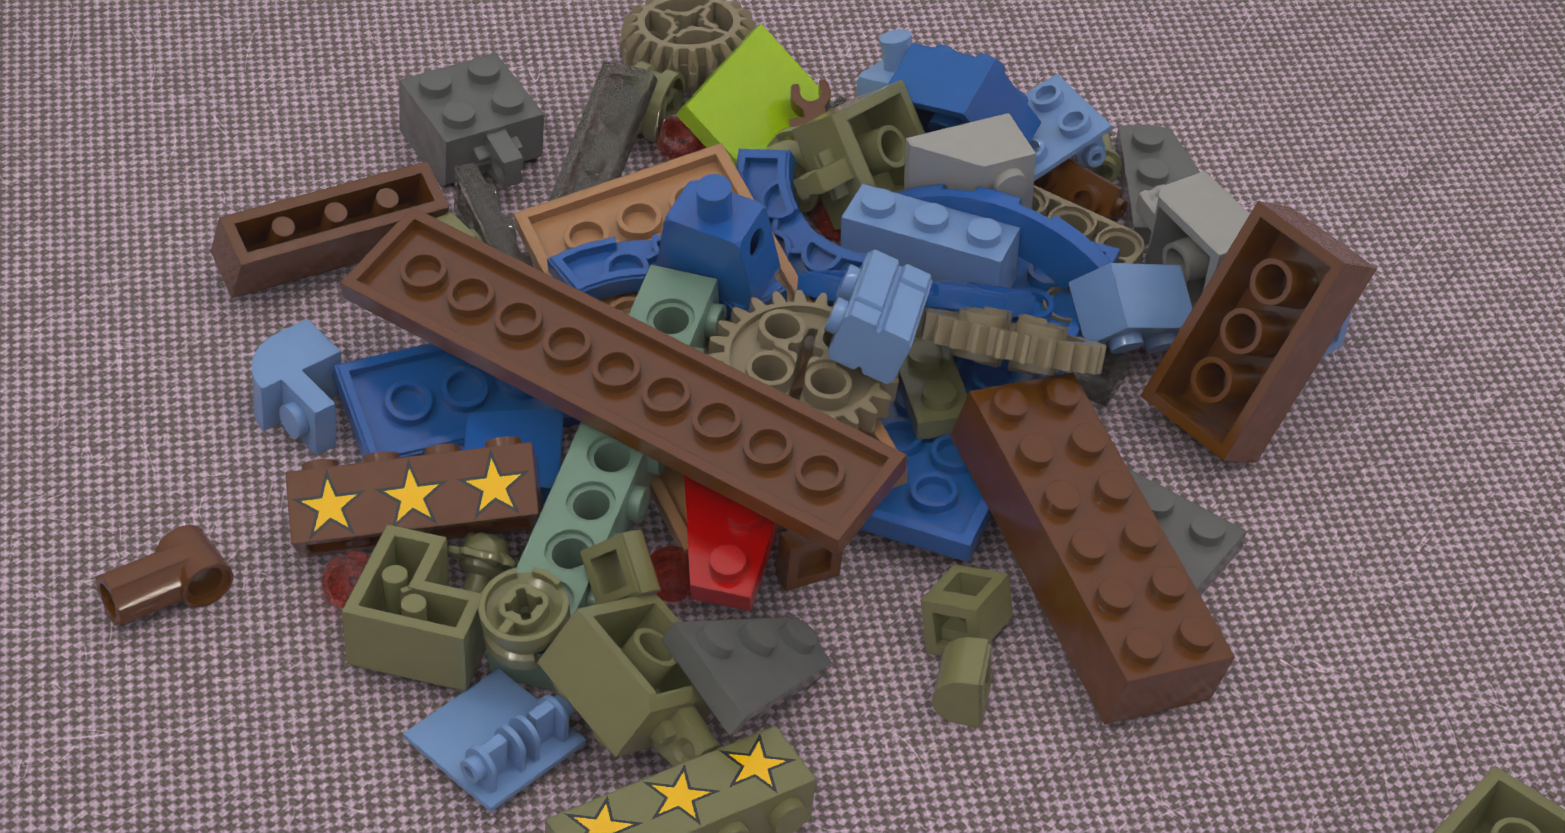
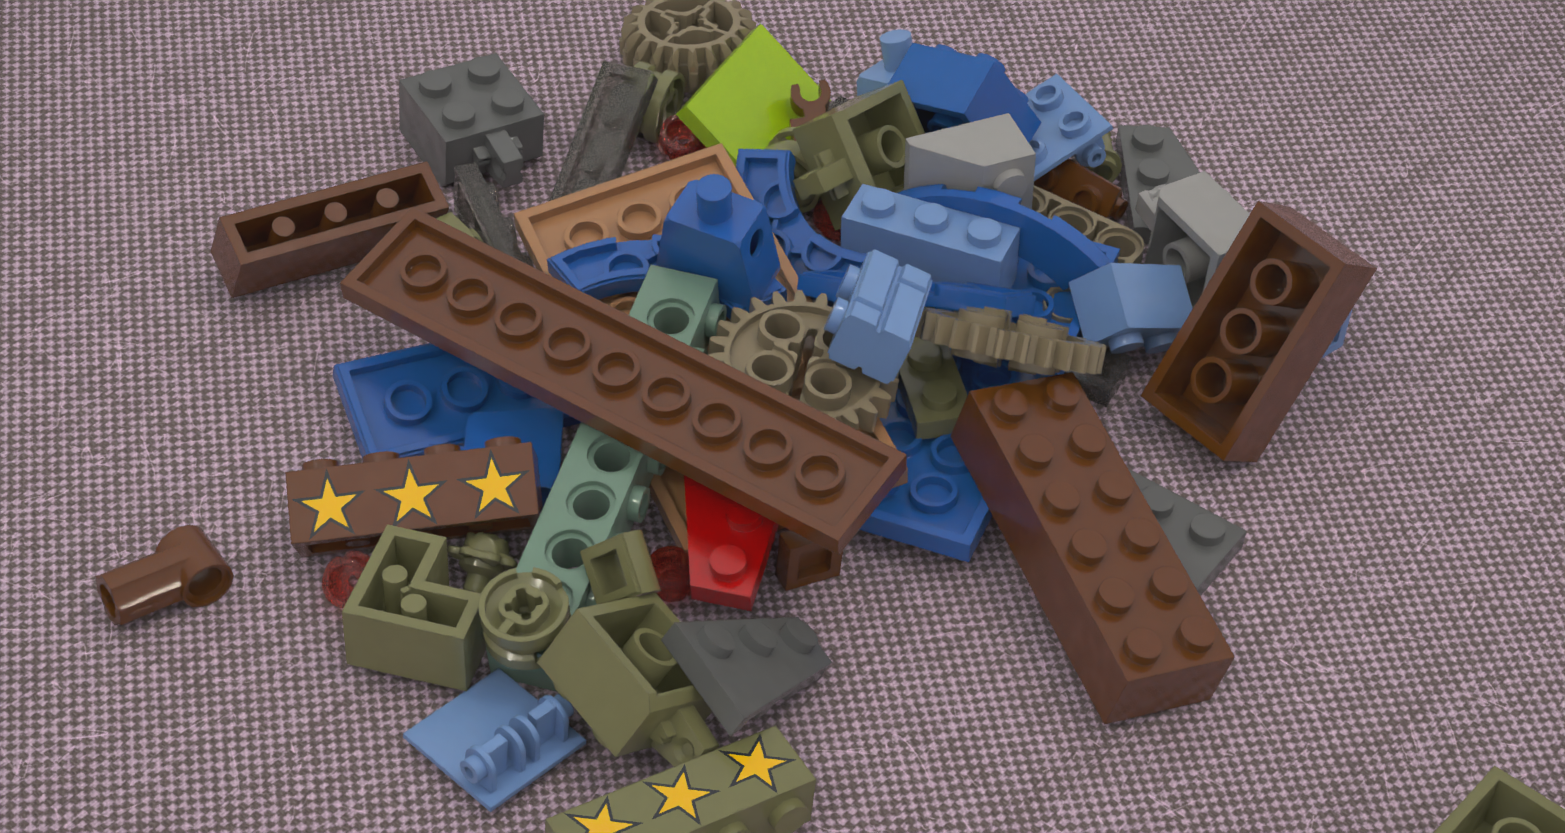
medium blue brick [252,319,341,455] -> none
olive brick [920,564,1013,656] -> none
olive brick [932,637,992,728] -> none

